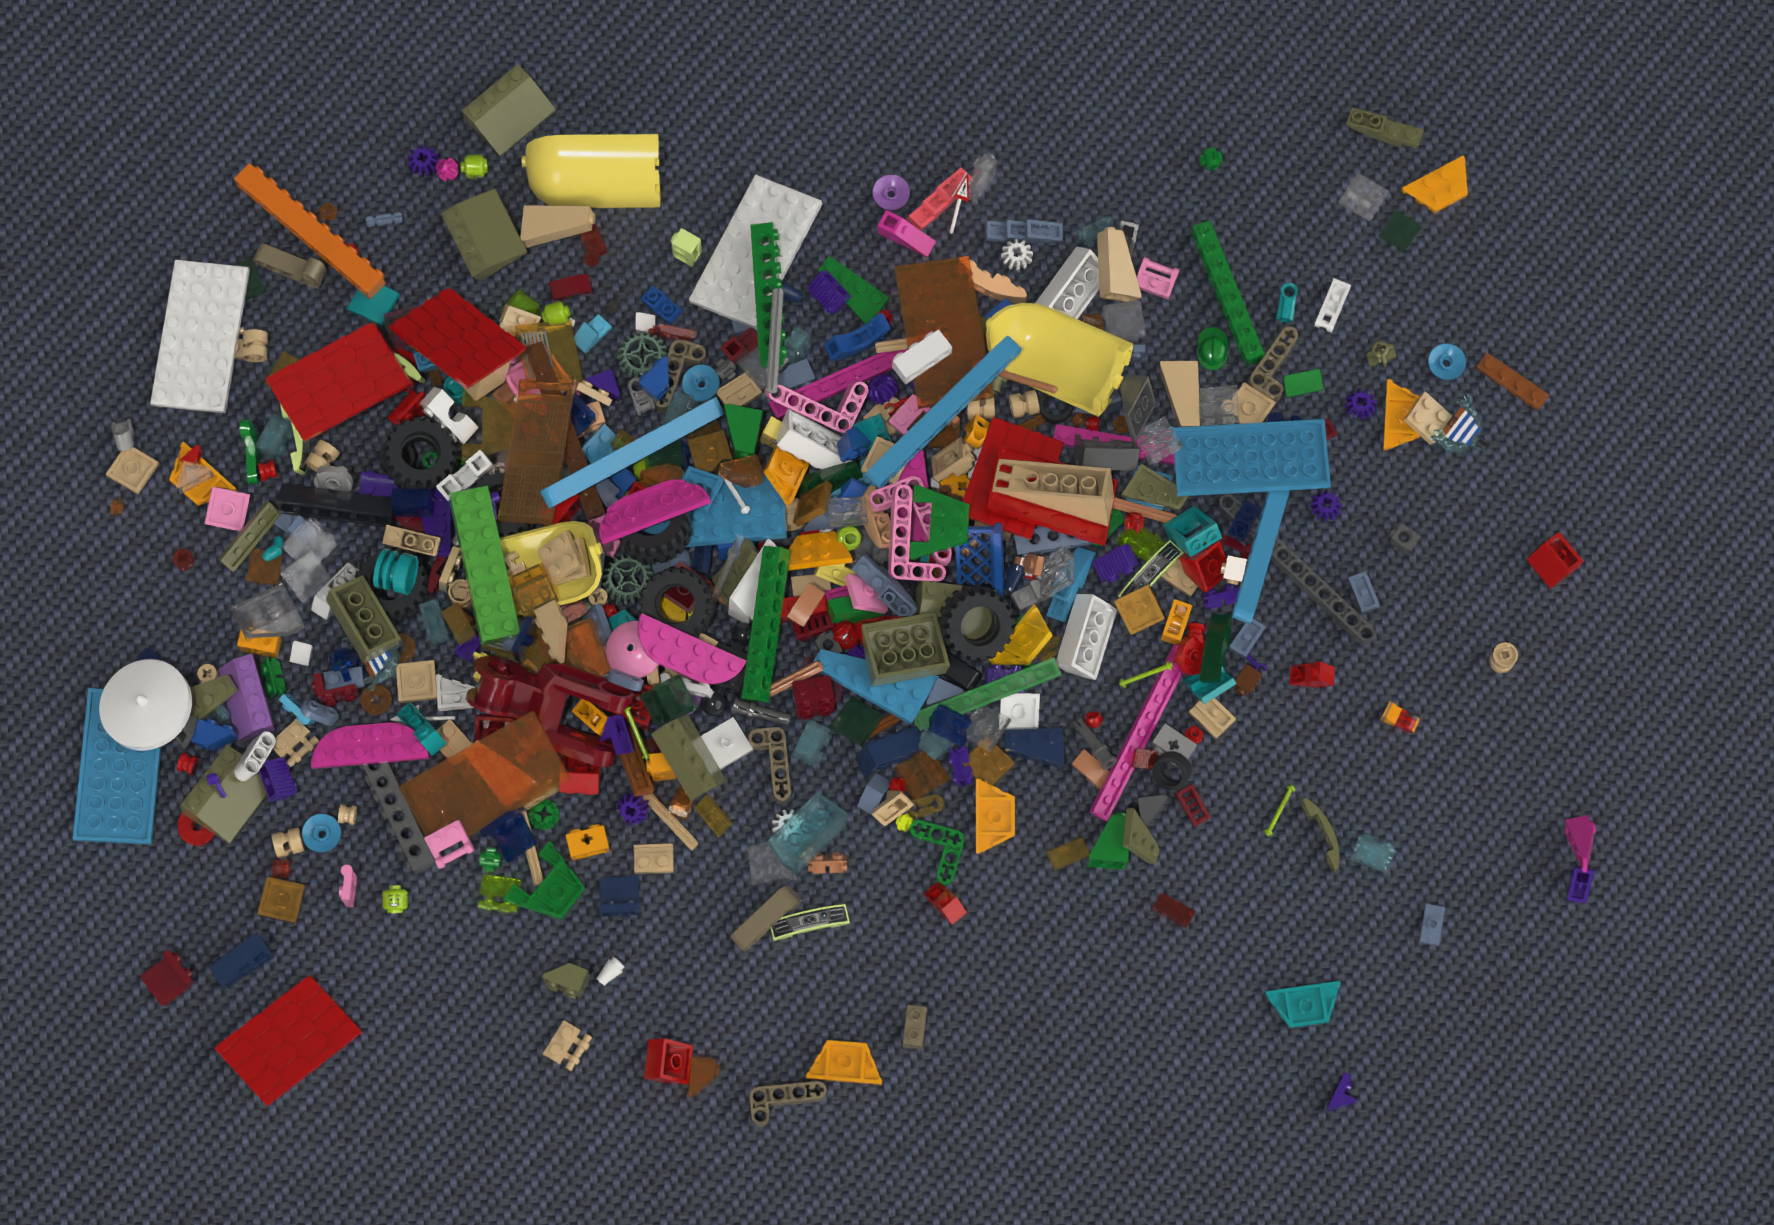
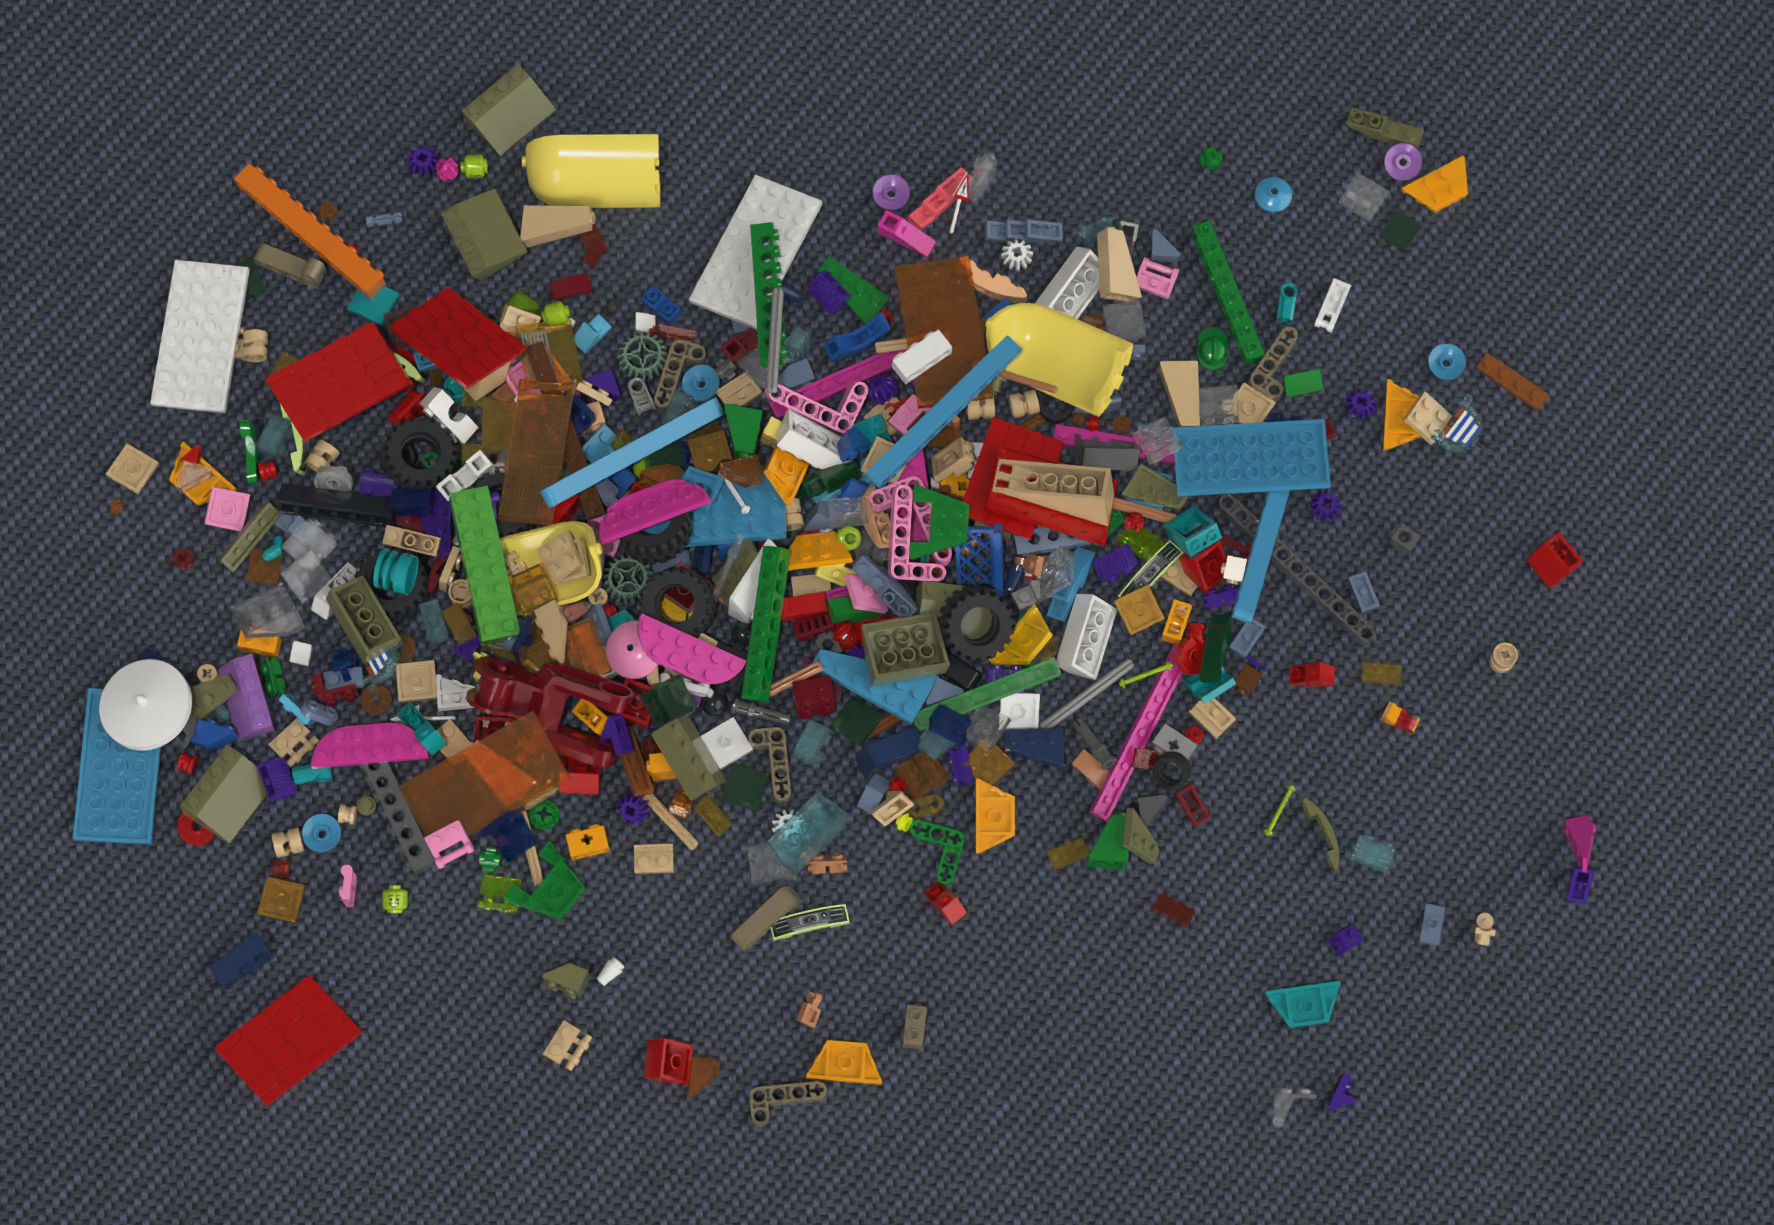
light grey piece [111,418,134,451] -> none
dark red bracket [141,949,195,1006] -> none
dark purple hand [206,773,227,798] -> none
white beam [234,731,276,781] -> none
dark blue bracket [599,876,640,917] -> none
sand blue beam [607,669,644,691] -> none
lime axle [625,707,651,760] -> none
blue slope [639,356,669,403] -> none
yellowish green brick [671,228,702,267] -> none
nougat slope [787,583,825,627] -> none
pearl gold plate [793,480,832,526] -> none
light orange leg [964,414,990,449] -> none
red plate [1084,711,1103,728] -> none
dark grey slope [1120,374,1156,443] -> none
clear blue slope [1227,500,1261,542] -> none
olive piece [1366,341,1397,367] -> none
none -> teal piece [292,764,333,785]
none -> olive plate [357,796,377,816]
none -> clear green plate [721,763,770,812]
none -> nougat plate [796,991,822,1028]
none -> light grey axle [1039,659,1134,728]
none -> sand blue slope [1151,228,1181,263]
none -> dark azure dish [1255,177,1292,212]
none -> clear plate [1272,1088,1317,1128]
none -> dark purple bracket [1328,924,1364,956]
none -> clear yellow plate [1361,662,1402,686]
none -> medium lavender dish [1384,143,1422,181]
none -> tan hips [1472,912,1496,946]

